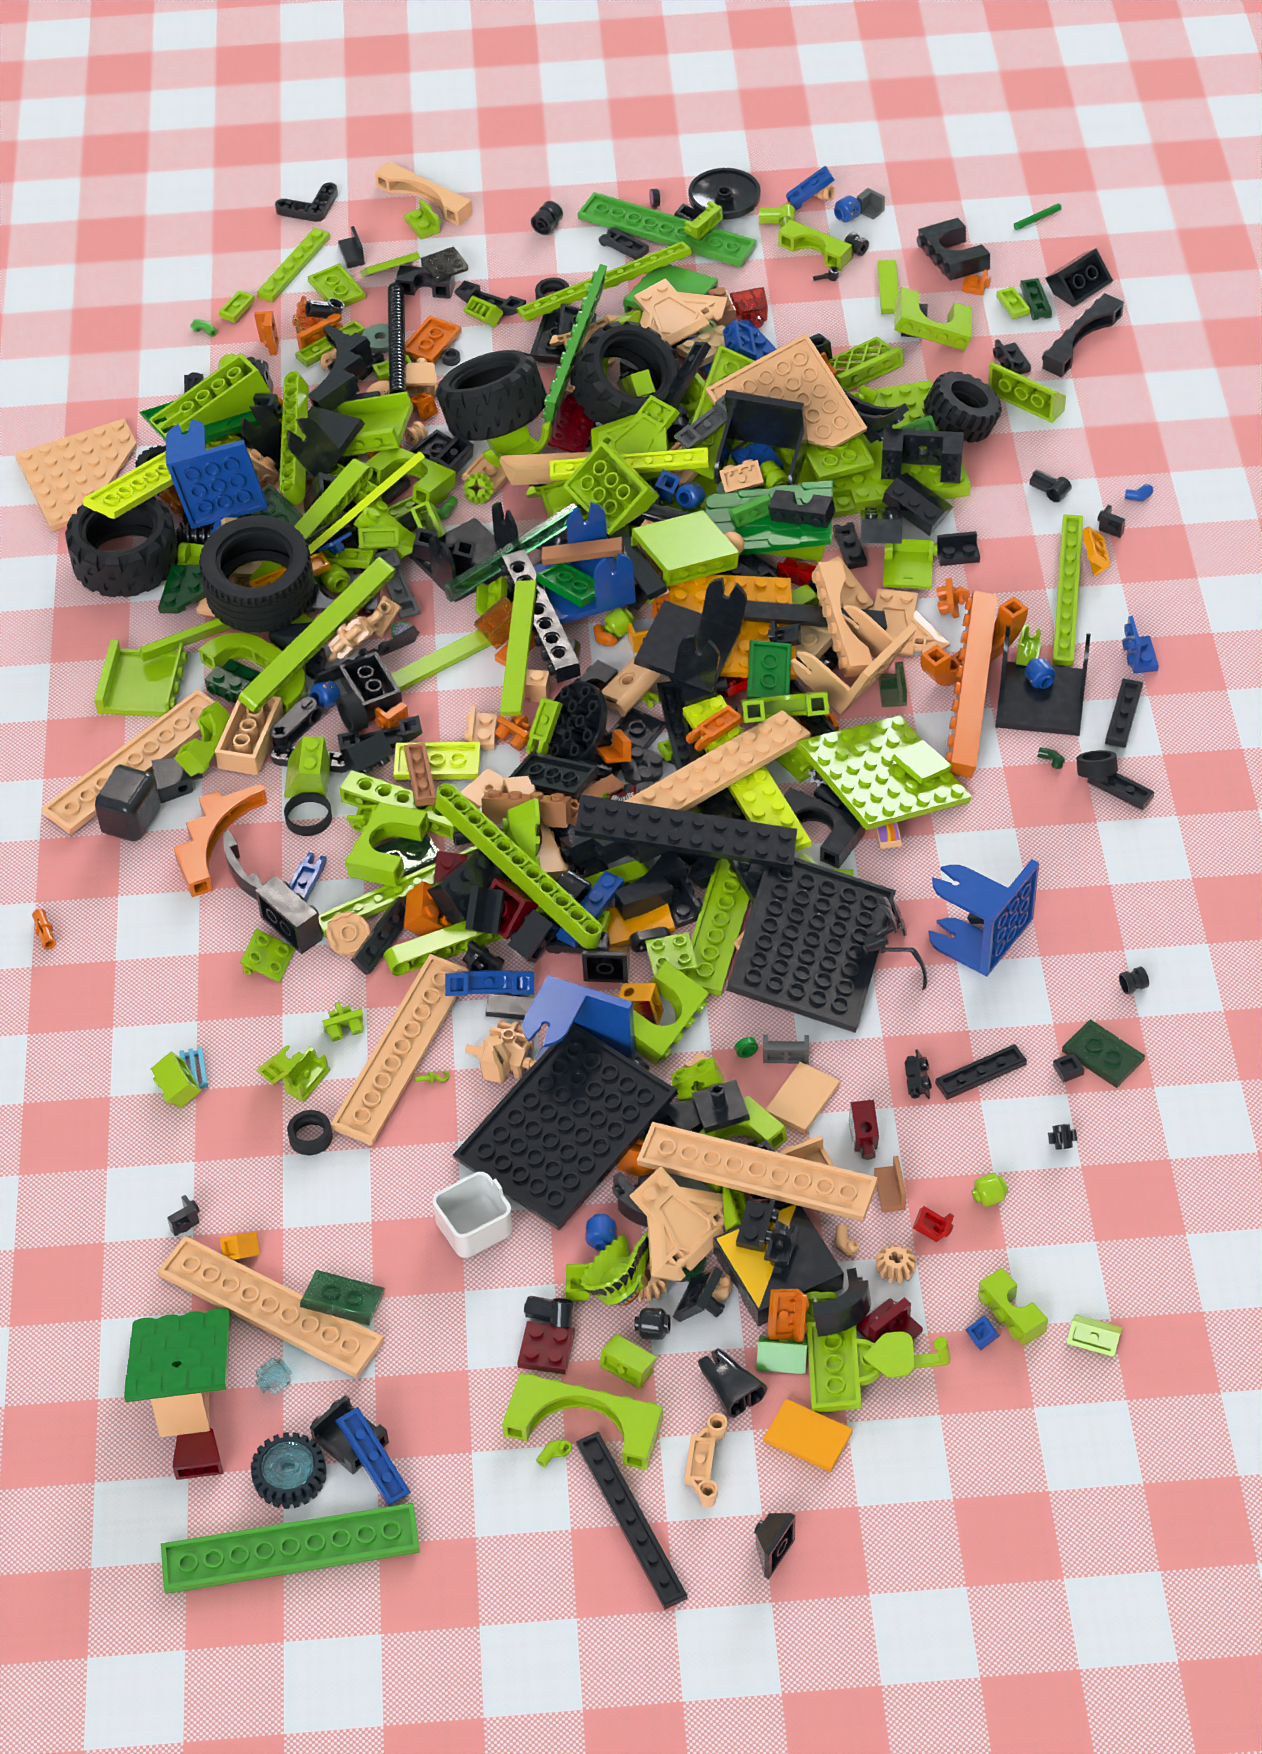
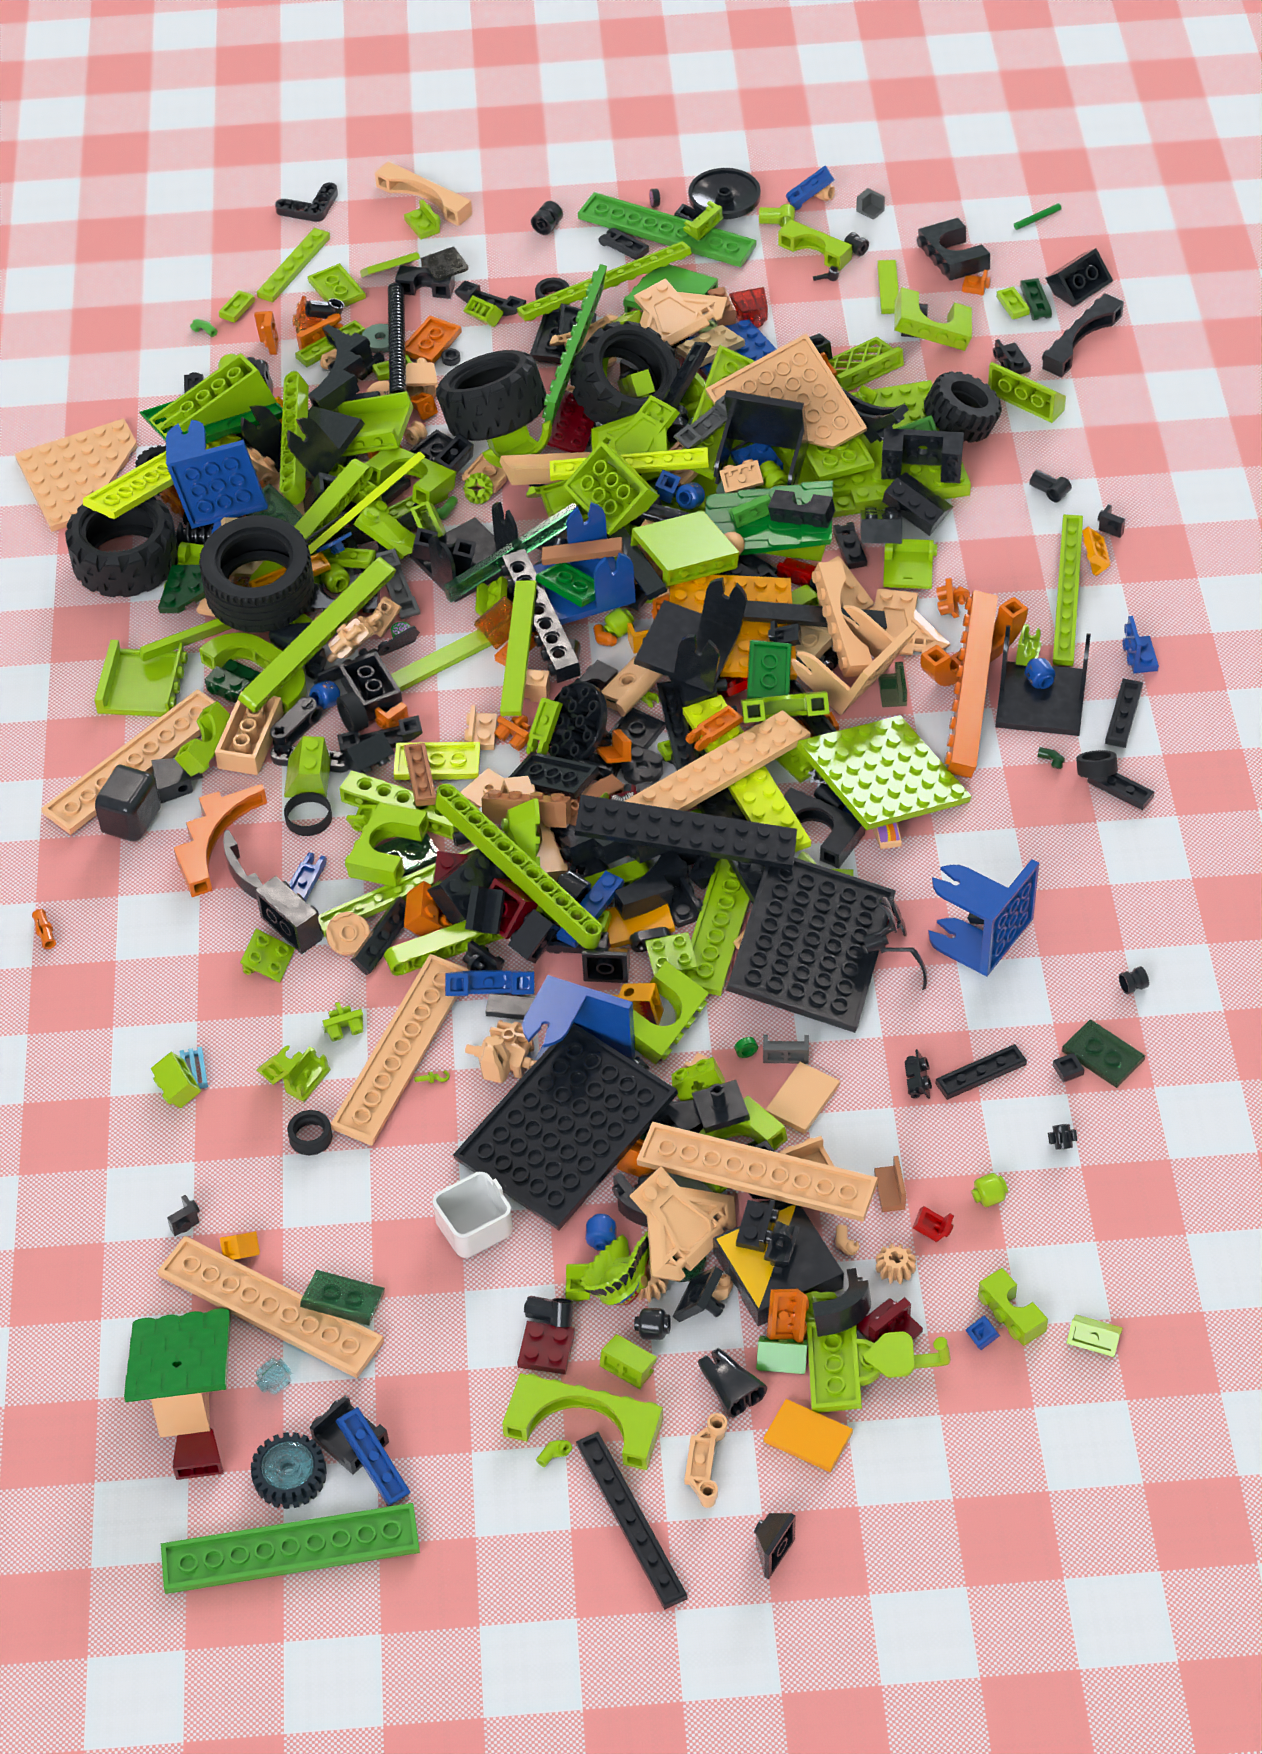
black bracket [253,393,282,418] -> none
black panel [338,226,365,269] -> none
lime tile [358,527,400,549] -> none
blue bracket [723,319,757,360] -> none
lime slope [723,1187,747,1232] -> none
blue head [834,195,861,222] -> none
dark red torso [848,1100,879,1160] -> none
tile [891,740,952,784] -> none
black bracket [937,531,980,566] -> none
blue arm [1125,484,1153,501] -> none

